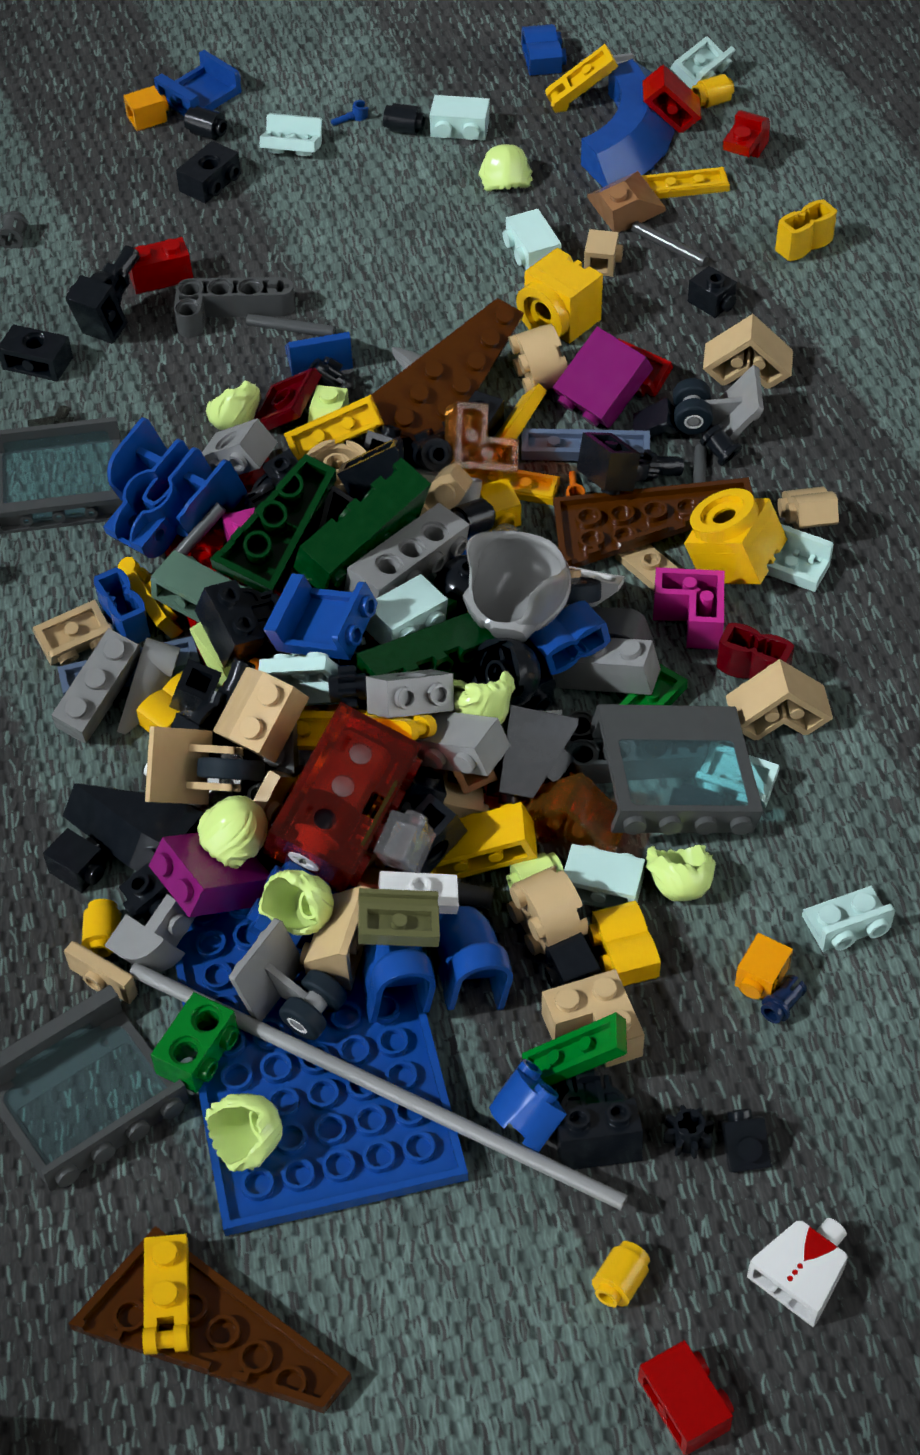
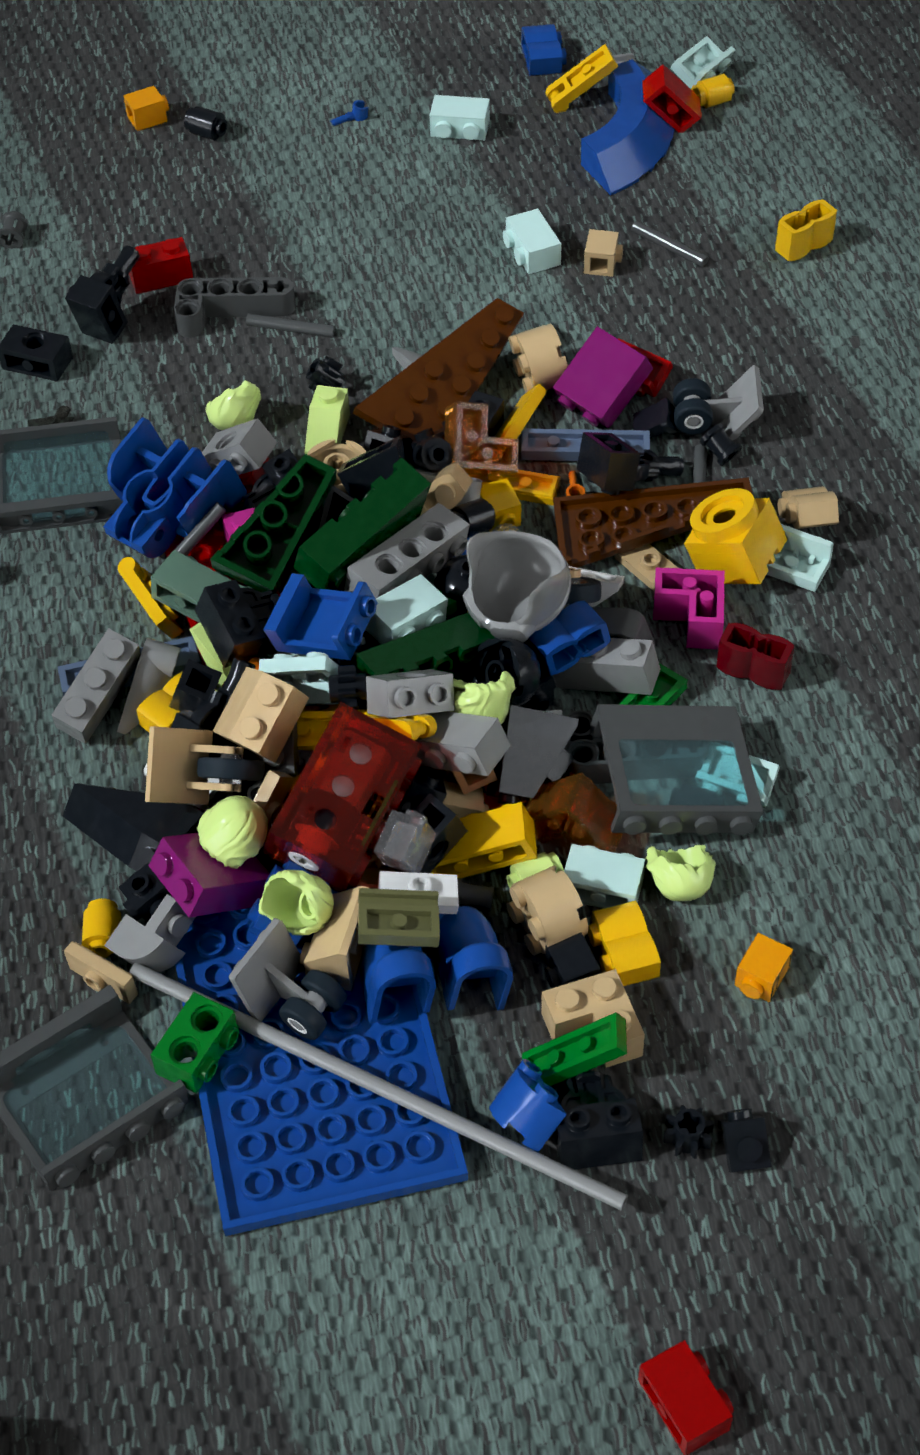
tan bracket [33,599,114,666] -> none
black brick [43,828,106,893] -> none
reddish brown wing [69,1226,352,1414] -> none
blue brick [94,567,151,644] -> none
yellow plate [142,1234,190,1355] -> none
blue panel [154,50,242,116] -> none
black brick [176,141,241,204] -> none
yellowish green hair [205,1093,283,1172] -> none
dark red tile [254,368,322,430] -> none
light aqua bracket [260,113,322,156] -> none
yellow tile [284,395,384,461] -> none
blue slope [285,332,353,376] -> none
black brick [383,103,426,135] -> none
yellowish green hair [478,144,533,191] -> none
yellow piece [516,248,603,344] -> none
medium nougat slope [587,171,666,232] -> none
yellow brick [592,1241,650,1308] -> none
yellow tile [642,167,730,199] -> none
black brick [688,266,737,318] -> none
tan brick [703,314,793,389] -> none
red brick [723,110,770,158] -> none
tan brick [726,659,833,740] -> none
white torso [747,1218,848,1327] -> none
dark blue pin [761,975,807,1024] -> none
light aqua bracket [802,886,895,952] -> none

